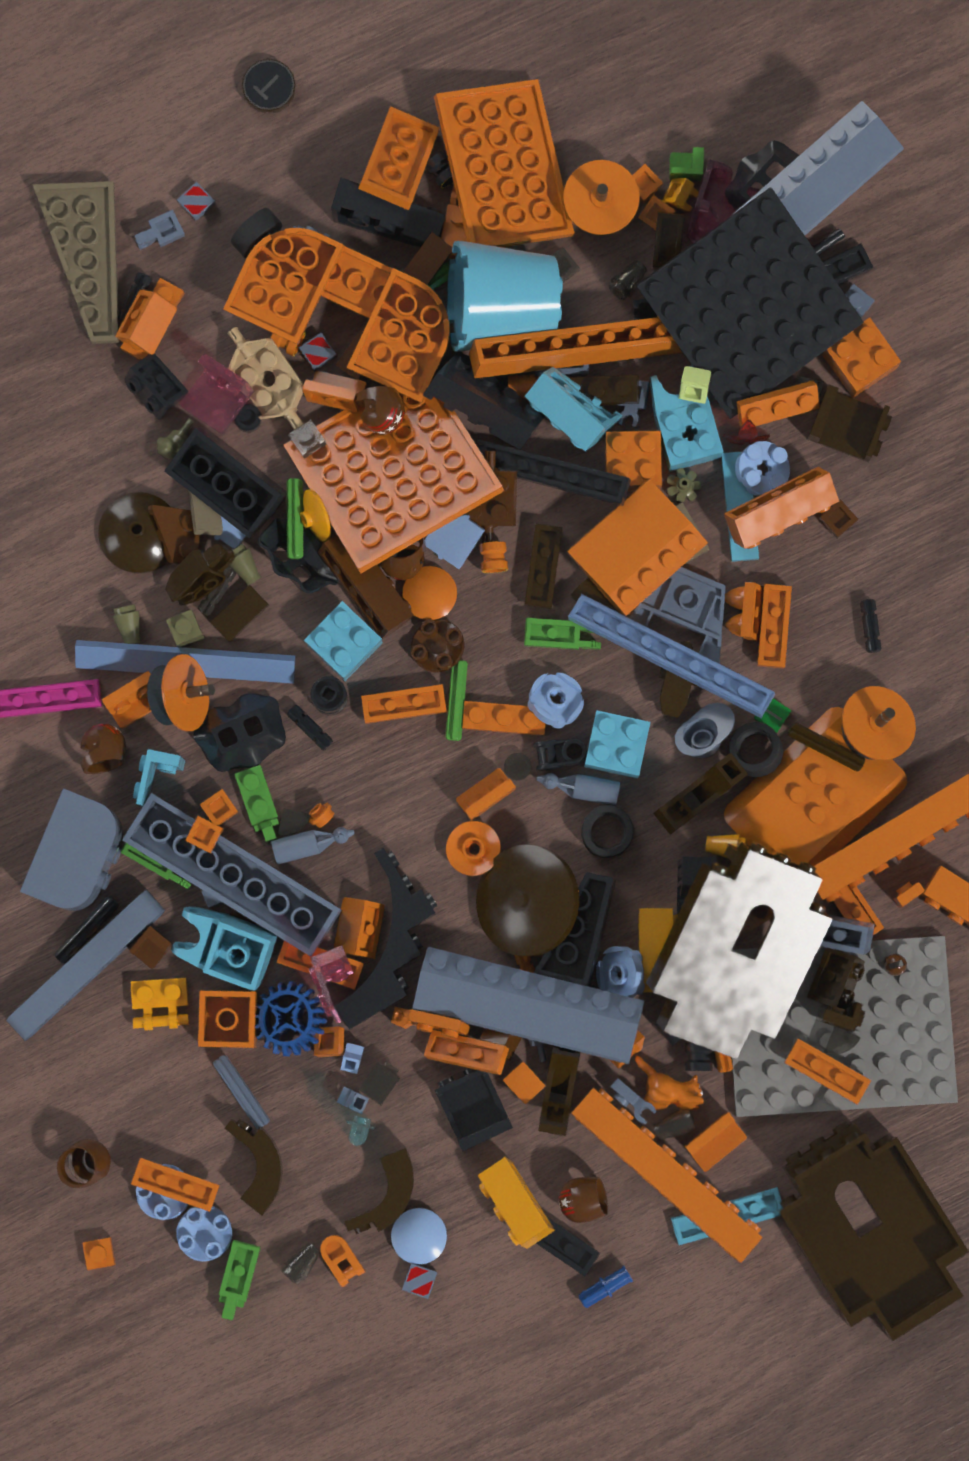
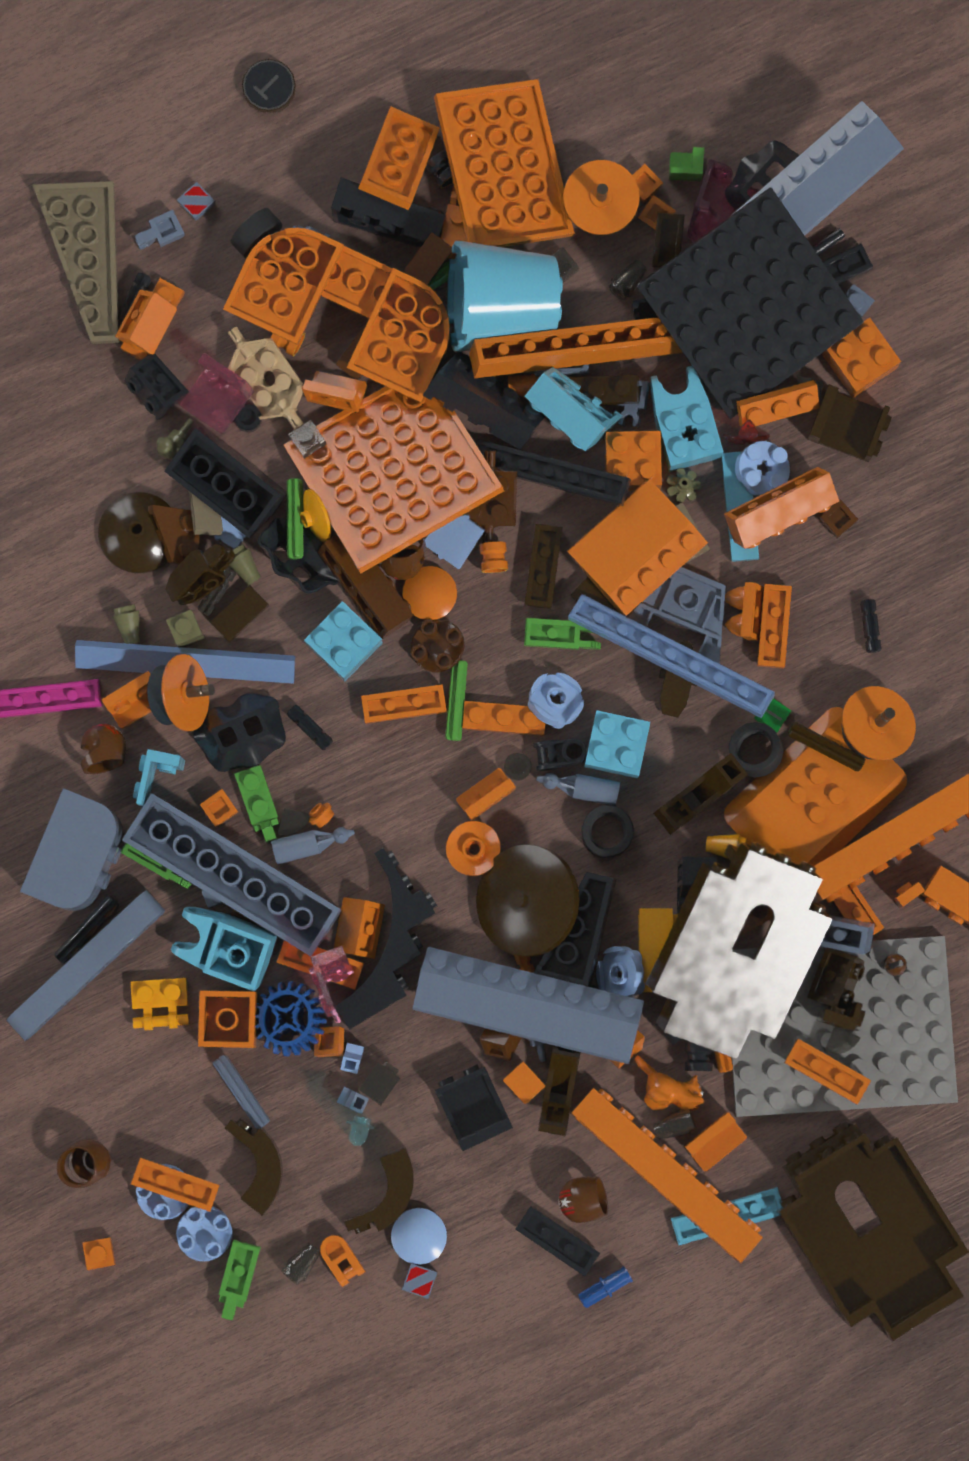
reddish brown panel [129,926,173,969] -> none
orange plate [185,816,223,854] -> none
sand blue tile [299,333,337,371] -> none
black wheel [311,676,348,715] -> none
reddish brown helmet [356,386,405,434] -> none
orange hinge [391,1007,470,1039] -> none
orange plate [423,1030,509,1075] -> none
light orange brick [478,1157,555,1249] -> none
sand blue plate [611,1079,656,1125] -> none
light orange tile [662,178,699,212] -> none
sand blue piece [675,703,735,758] -> none
yellowish green slope [679,366,711,404] -> none

